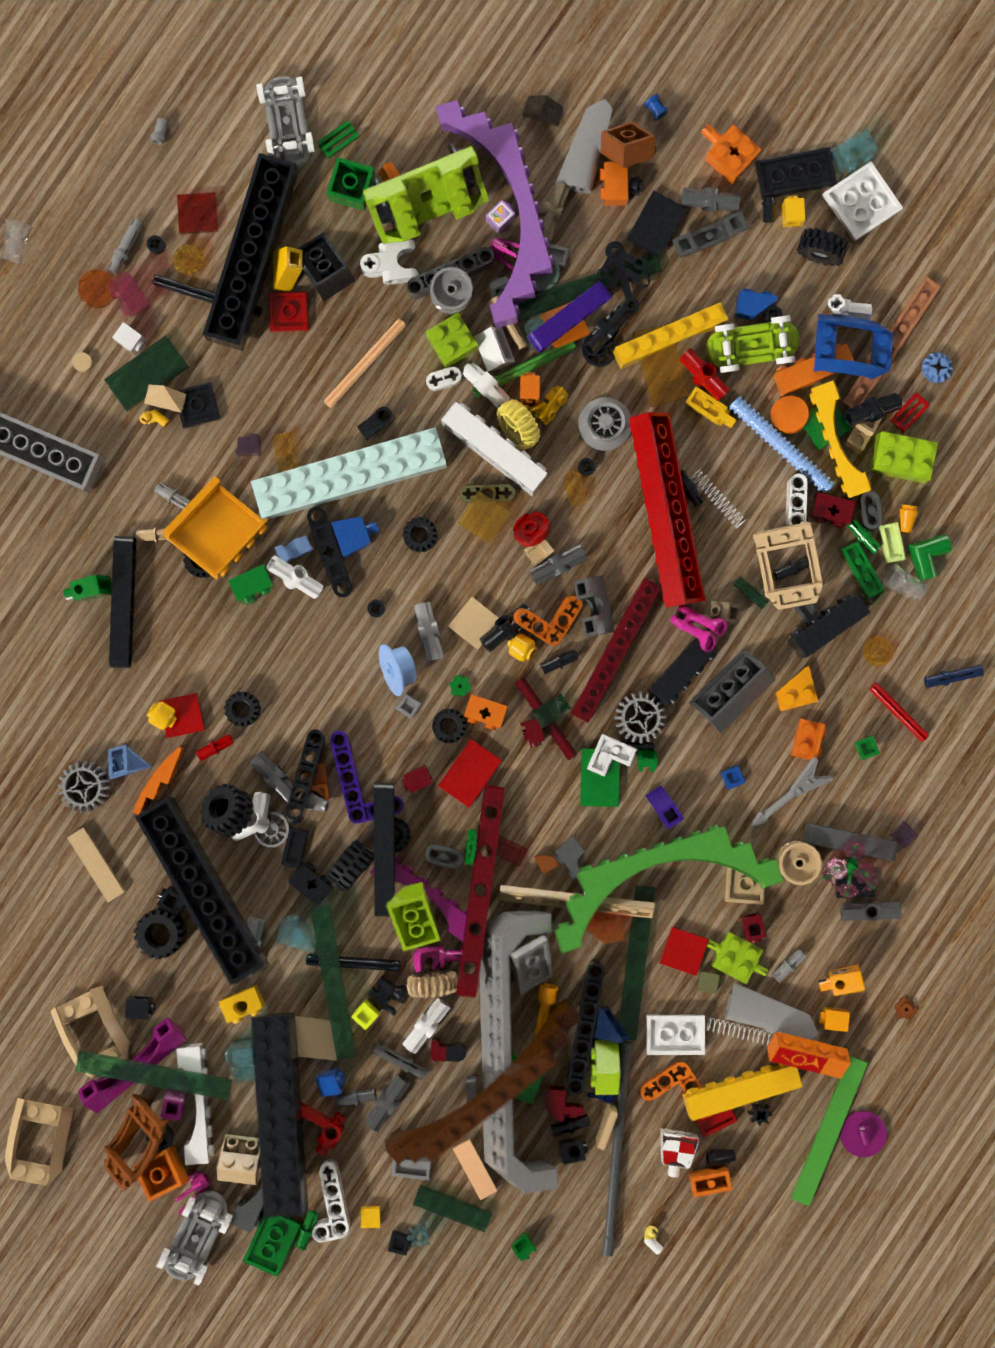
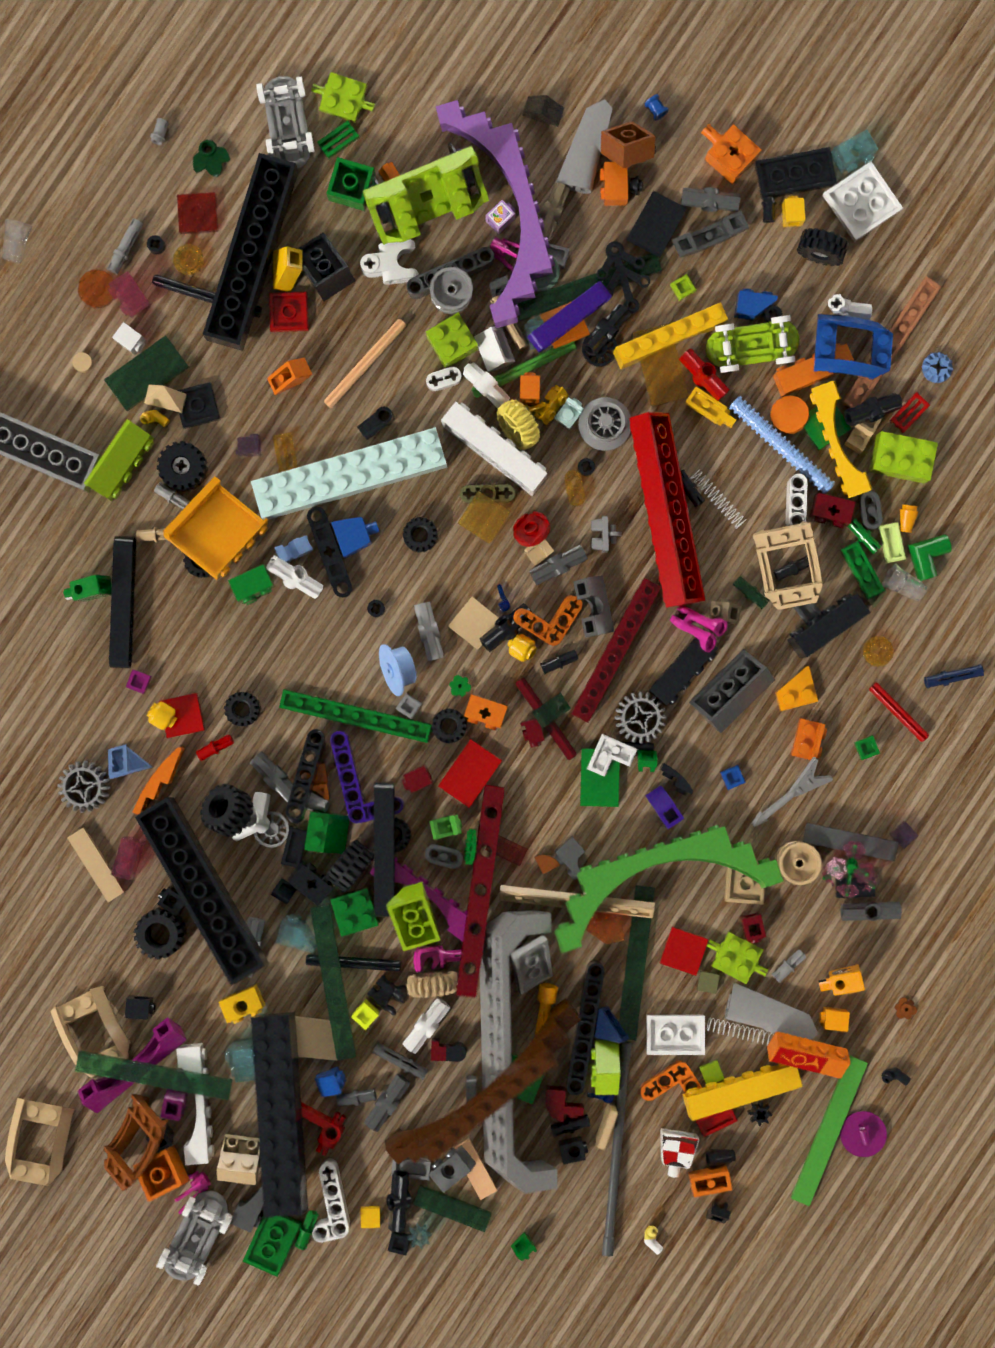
none -> lime slope [84,419,154,501]
none -> clear pink brick [111,836,145,880]
none -> magenta plate [126,669,152,694]
none -> black bush [157,441,208,492]
none -> dark green plate [193,140,230,177]
none -> orange slope [267,358,313,395]
none -> black plate [271,878,297,905]
none -> green tile [279,689,432,743]
none -> green slope [304,810,350,854]
none -> lime plate [311,72,375,123]
none -> green brick [330,886,380,937]
none -> black piece [386,1170,412,1233]
none -> bright green bracket [429,815,462,840]
none -> dark grey brick [429,1145,476,1193]
none -> clear blue hand [497,584,510,612]
none -> light aqua bracket [554,397,584,430]
none -> light grey hips [591,516,622,553]
none -> black slope [659,763,693,796]
none -> lime tile [670,274,696,301]
none -> lime tile [699,1060,724,1084]
none -> black tile [706,1199,731,1224]
none -> black arm [881,1068,911,1086]

